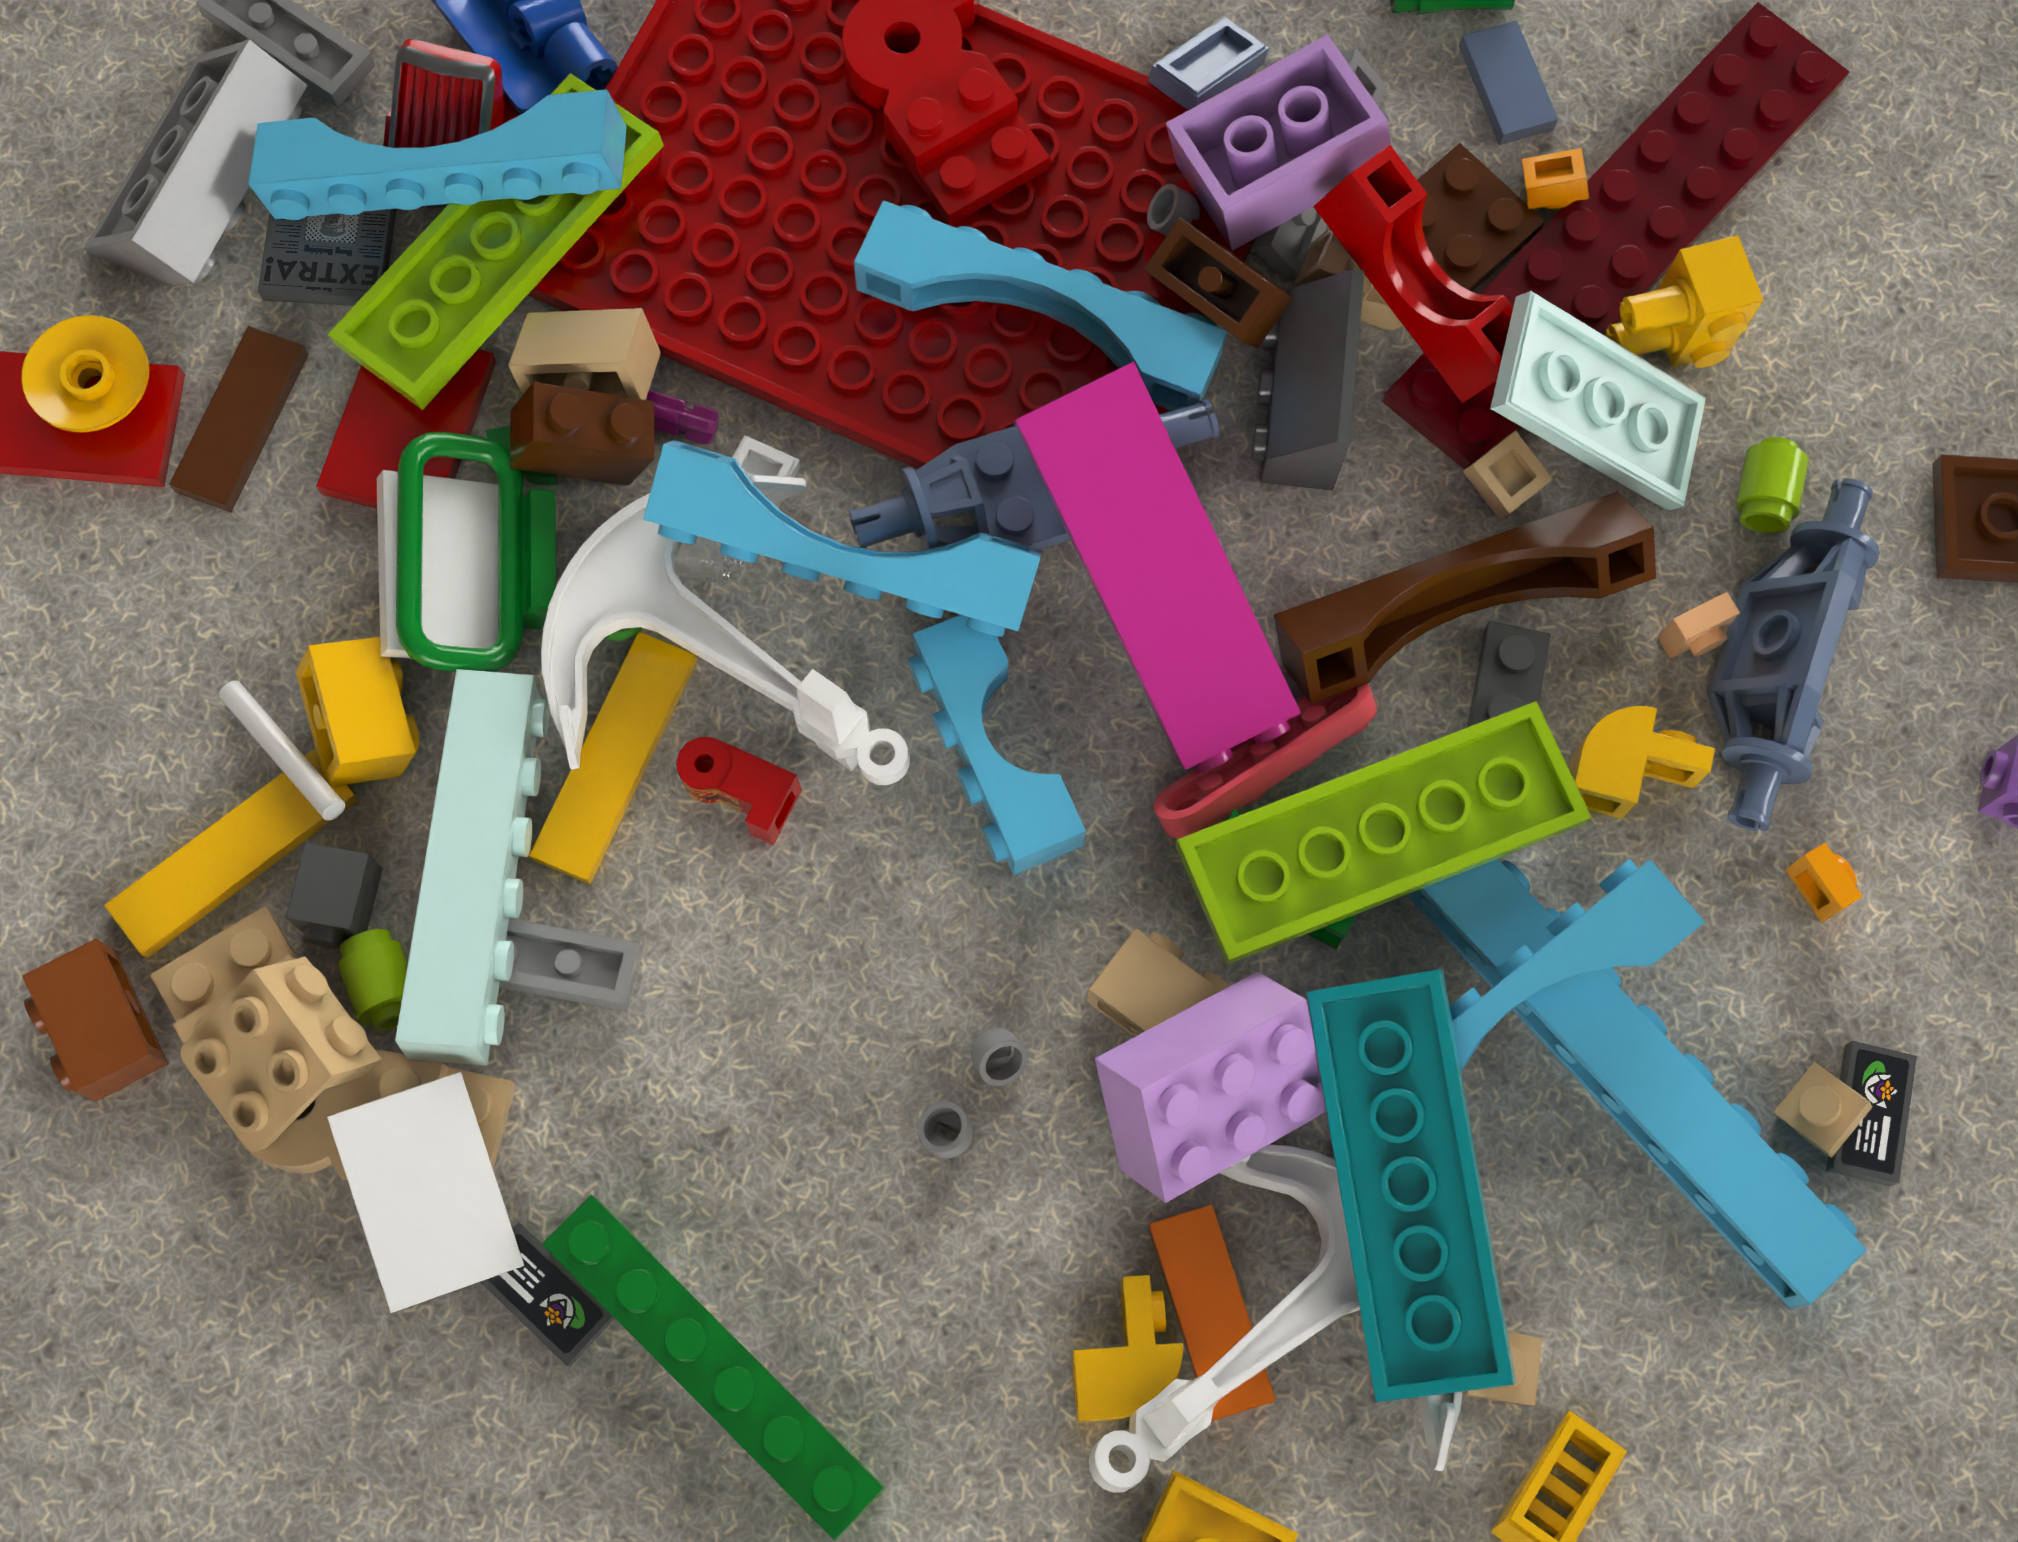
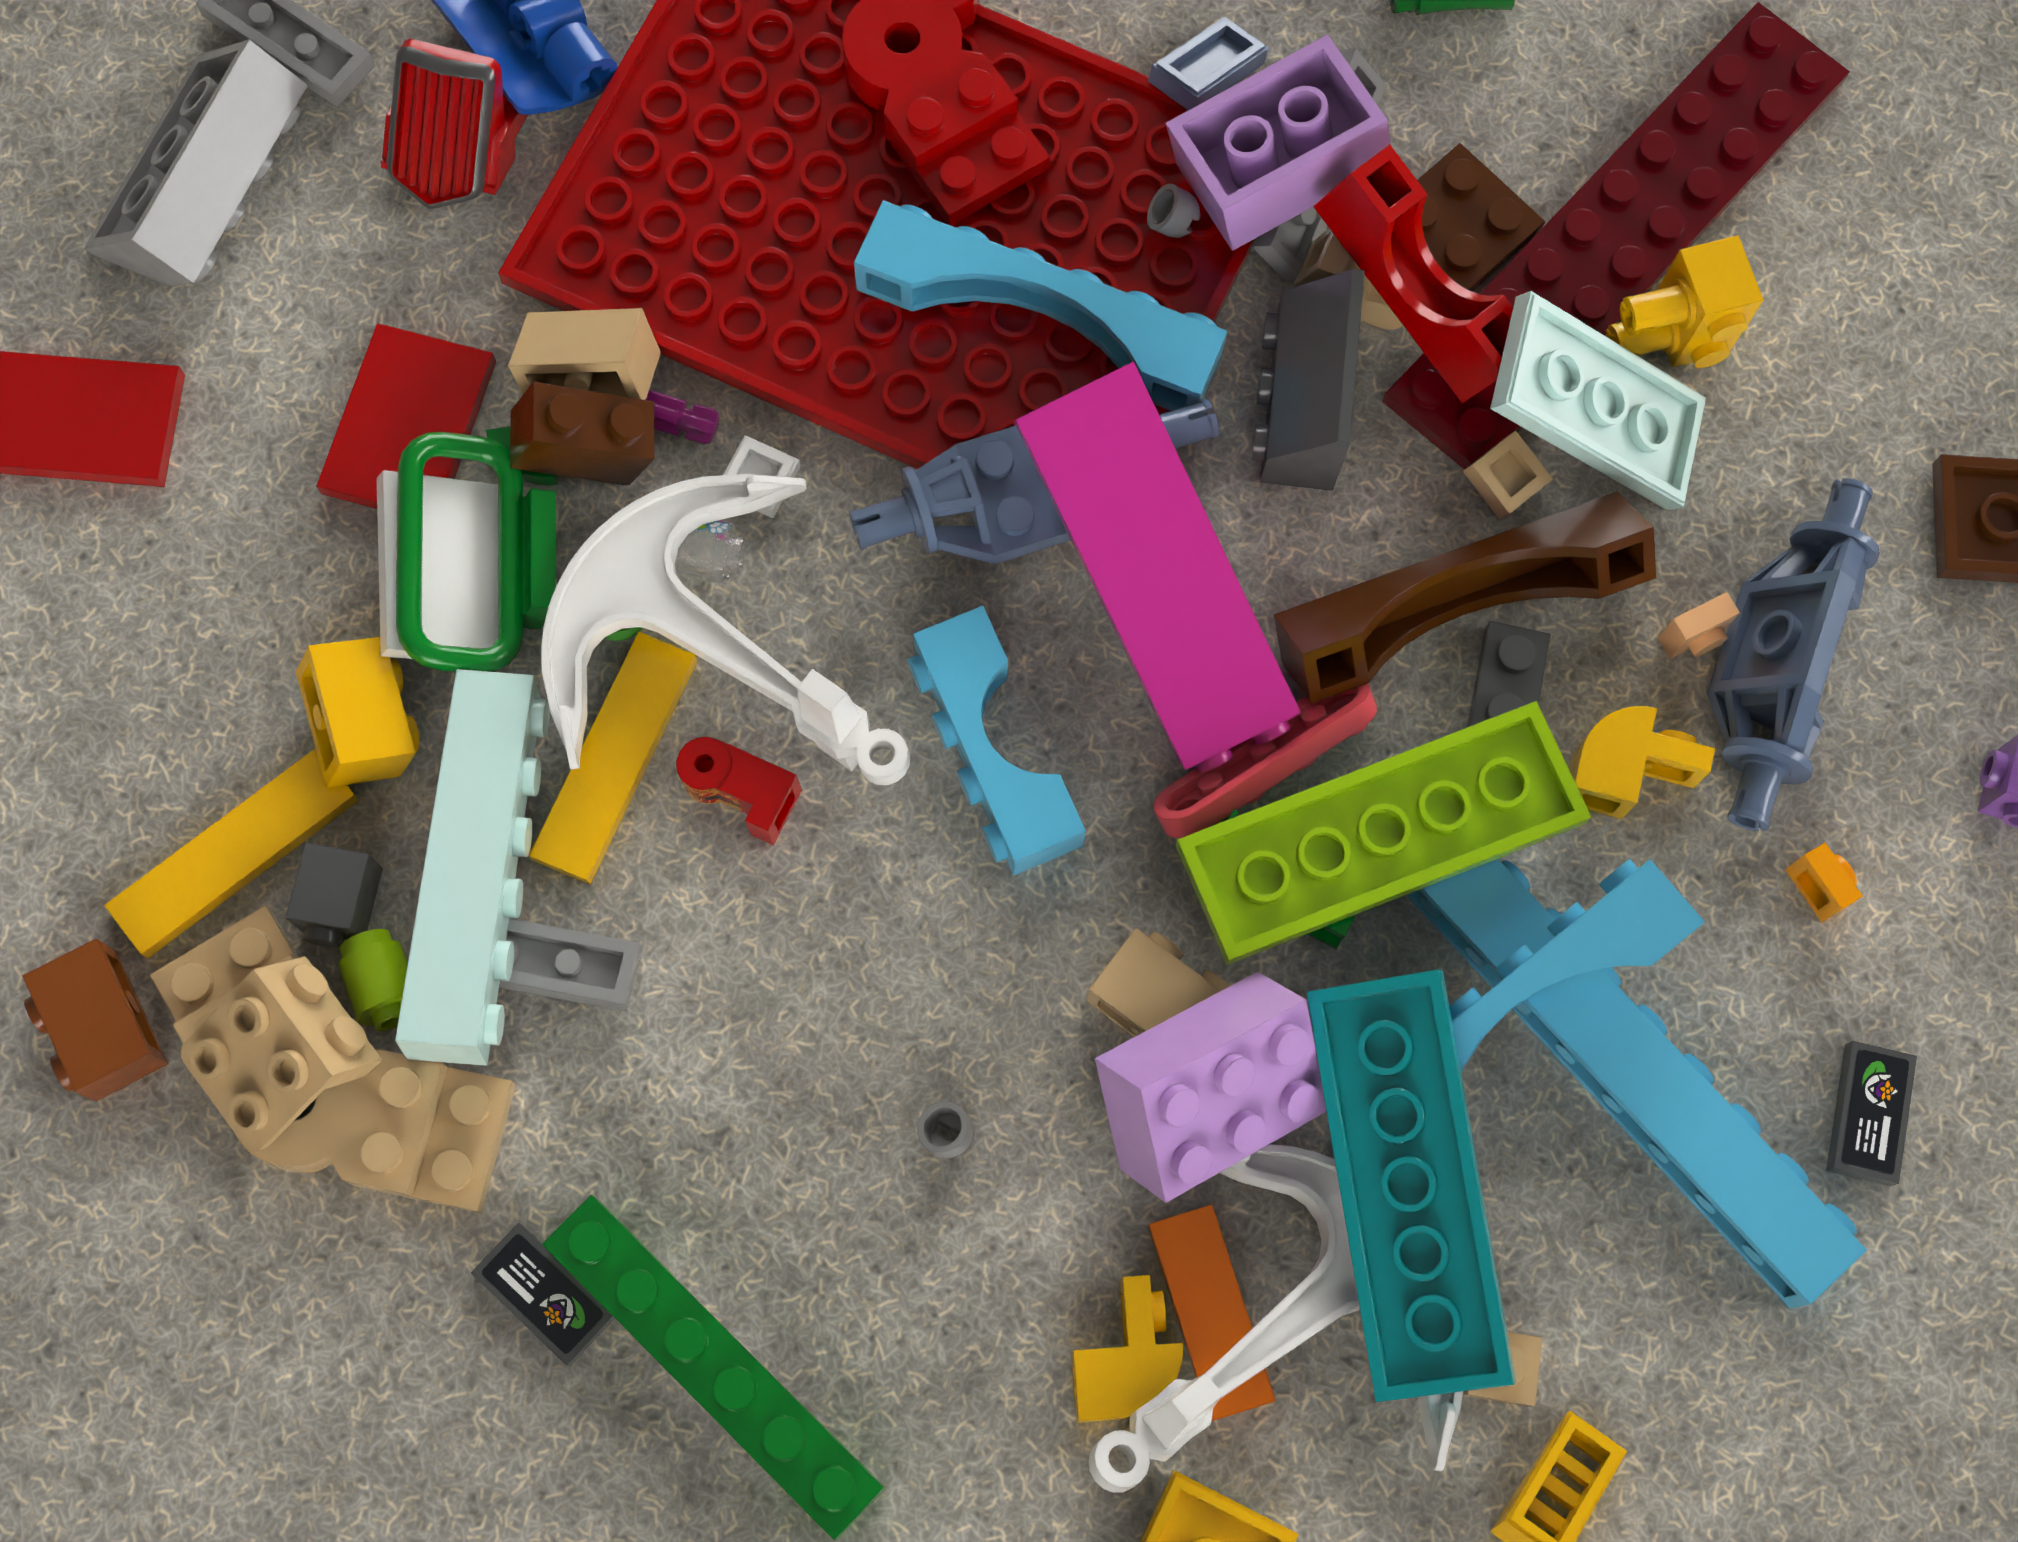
yellow dish [22,315,149,432] -> none
reddish brown tile [169,326,309,513] -> none
white bar [219,681,345,821] -> none
medium azure arch [248,90,627,220] -> none
dark grey tile [258,208,397,306] -> none
lime plate [327,73,664,410] -> none
white tile [327,1072,524,1313] -> none
medium azure arch [643,440,1042,637] -> none
light grey hinge [971,1027,1028,1086] -> none
reddish brown brick [1144,217,1294,348] -> none
sand blue tile [1459,20,1558,145] -> none
light orange plate [1522,148,1589,209] -> none
lime brick [1736,437,1809,534] -> none
tan plate [1773,1062,1872,1158] -> none

